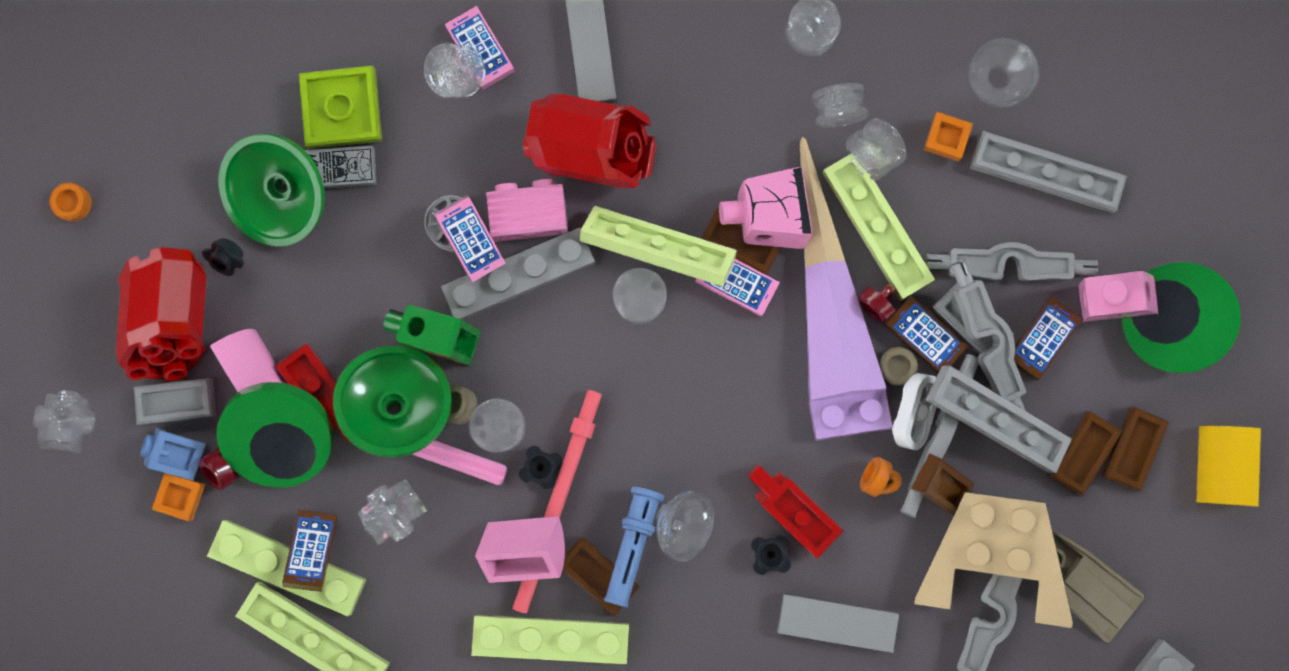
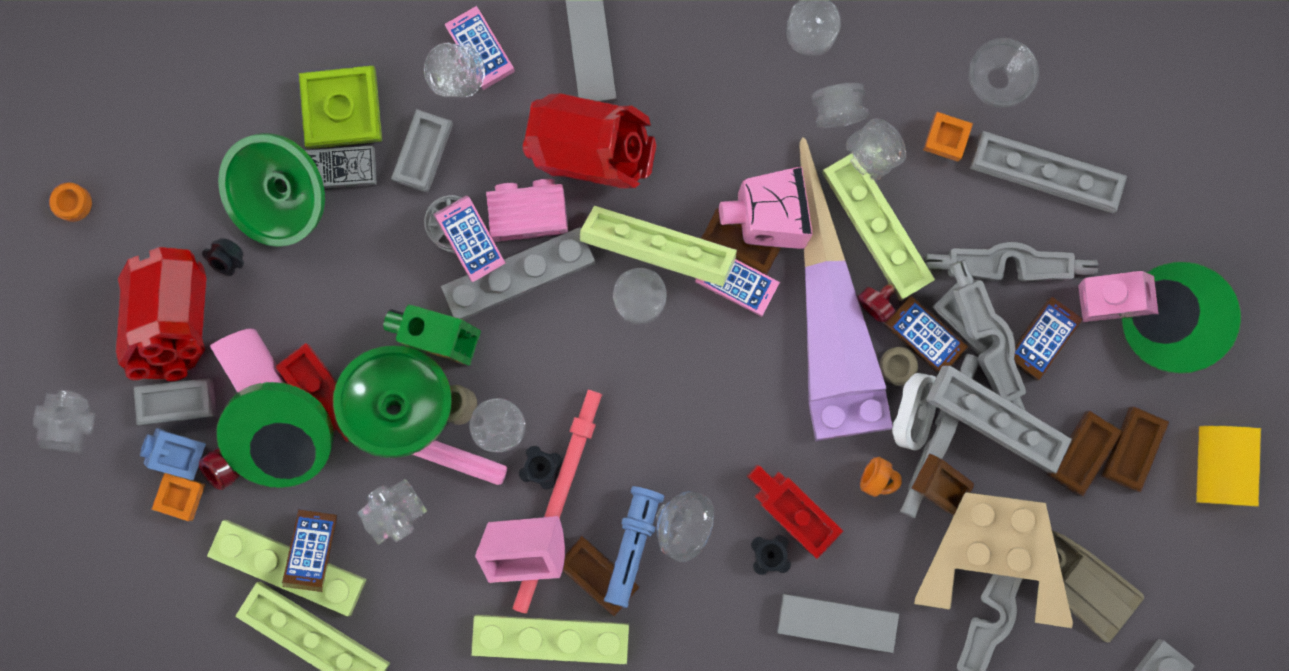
none -> light grey tile [391,109,453,193]

